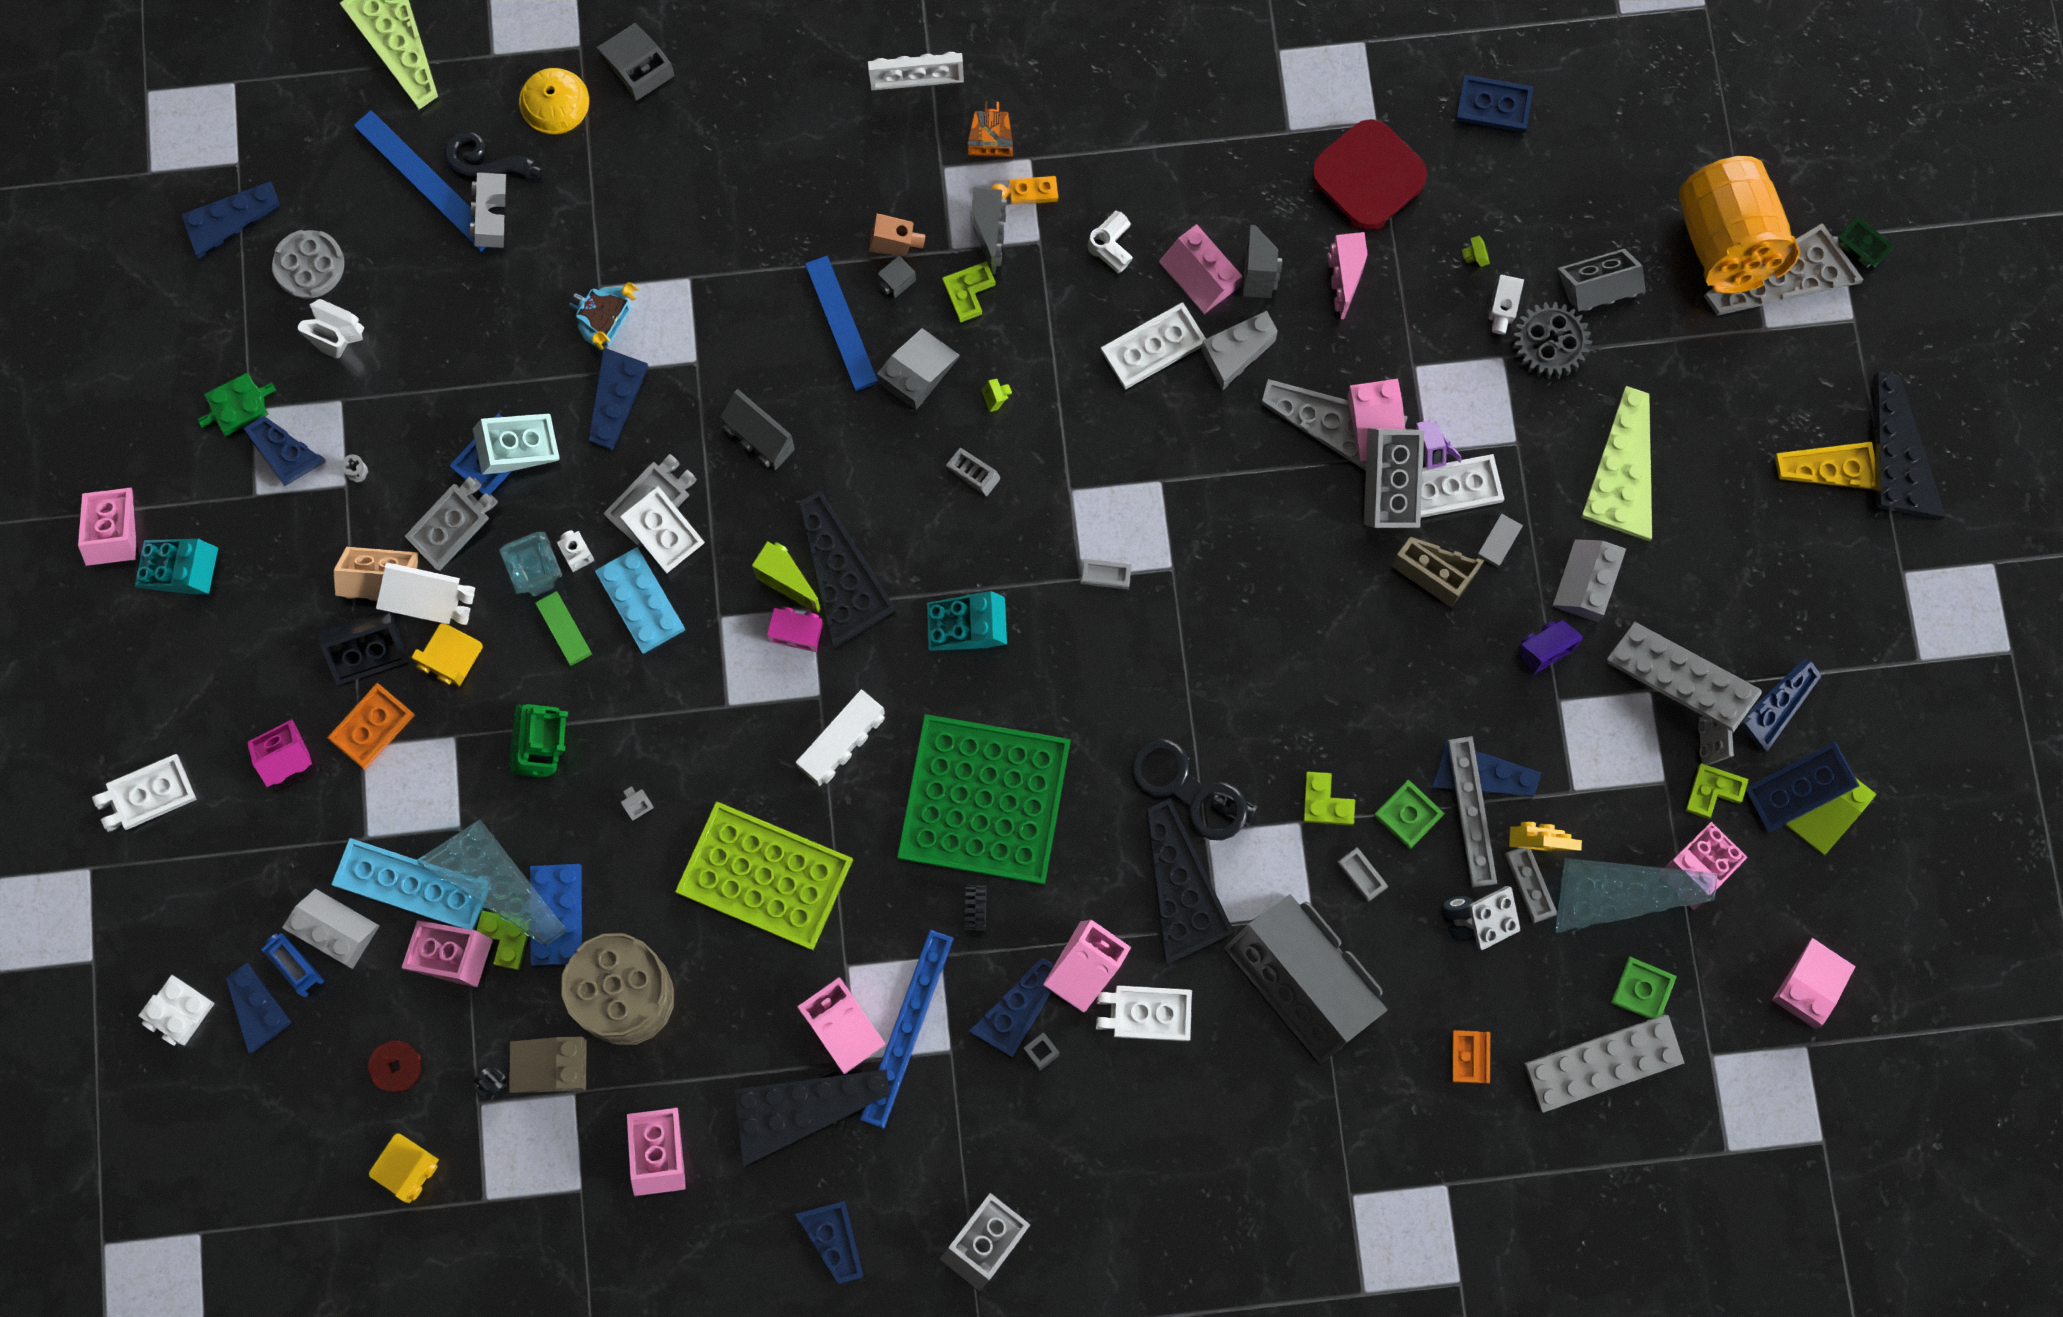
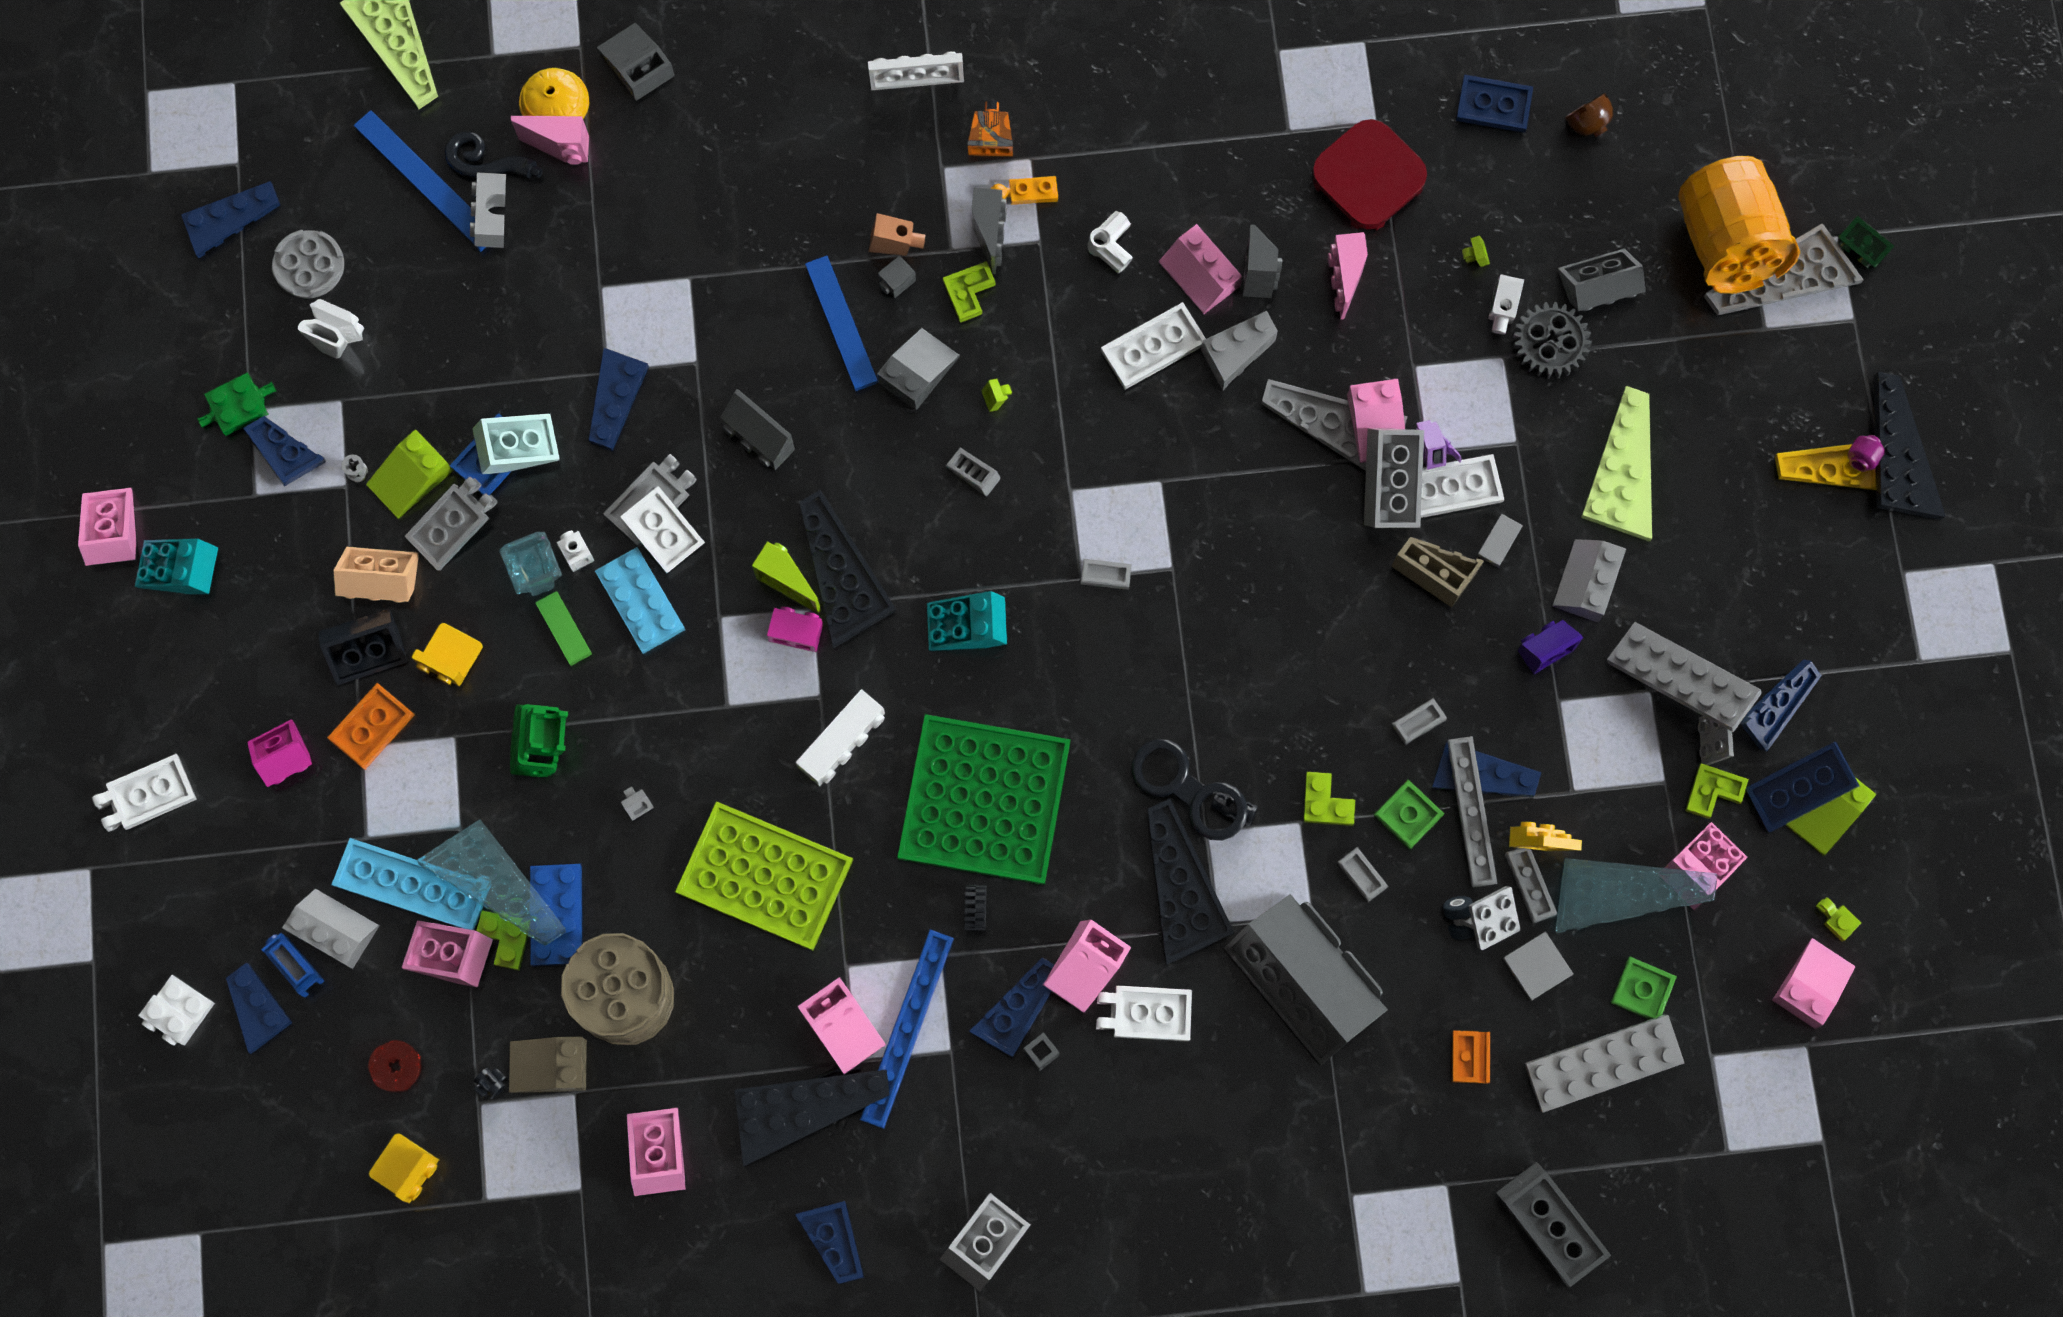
white tile [376,562,475,625] -> none
torso [569,282,639,350] -> none
none -> lime slope [366,430,453,519]
none -> bright pink slope [511,116,589,164]
none -> light grey tile [1392,698,1447,745]
none -> dark grey hinge [1496,1162,1611,1288]
none -> light grey tile [1503,932,1573,1001]
none -> reddish brown cylinder [1565,93,1613,137]
none -> lime plate [1816,897,1861,941]
none -> magenta head [1847,435,1884,472]

